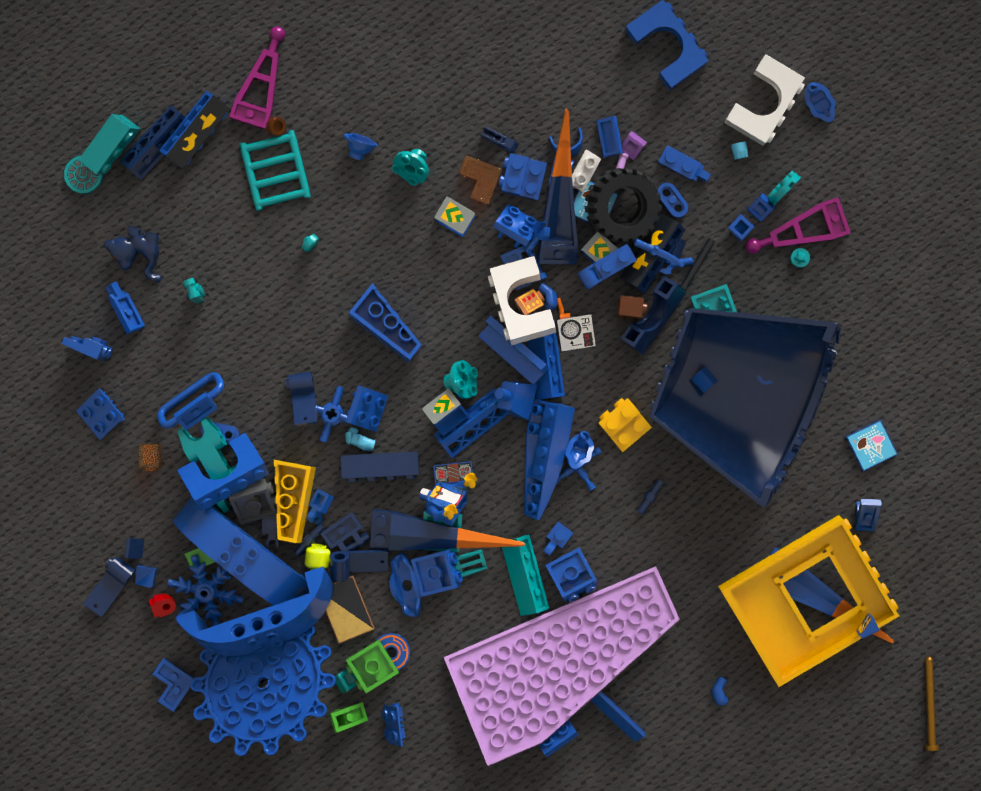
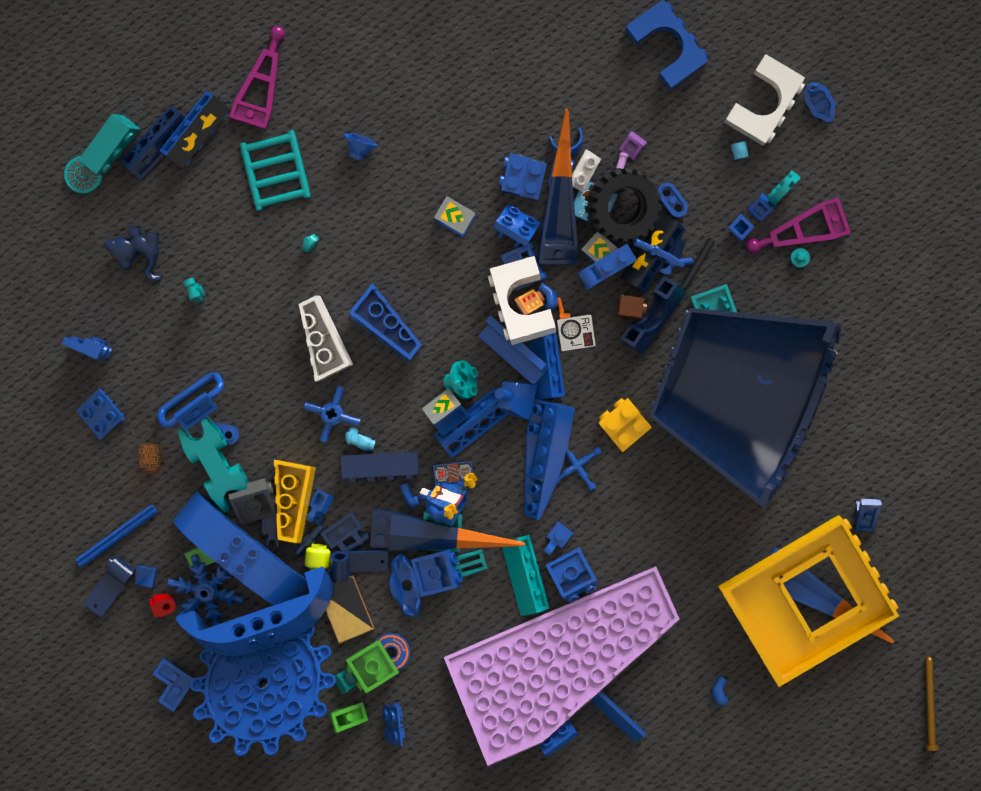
blue hinge [106,282,145,334] -> none
dark blue slope [124,538,144,558] -> none
blue arch [177,433,269,512] -> none
reddish brown tile [266,117,286,136] -> none
dark blue door [285,371,318,427] -> none
blue plate [346,385,388,432] -> none
teal plate [392,149,429,186] -> none
clear orange plate [459,156,502,205] -> none
dark blue piece [480,126,519,153] -> none
blue bar [525,222,550,253] -> none
blue arm [565,431,594,471] -> none
blue tile [597,116,623,158] -> none
dark blue bar [637,479,664,515] -> none
blue hinge [658,145,711,182] -> none
blue slope [691,367,718,393] -> none
medium azure tile [845,420,897,471] -> none
blue slope [856,613,879,639] -> none
none -> blue axle [75,505,157,567]
none -> white wedge [299,296,353,382]
none -> blue arm [399,483,421,508]

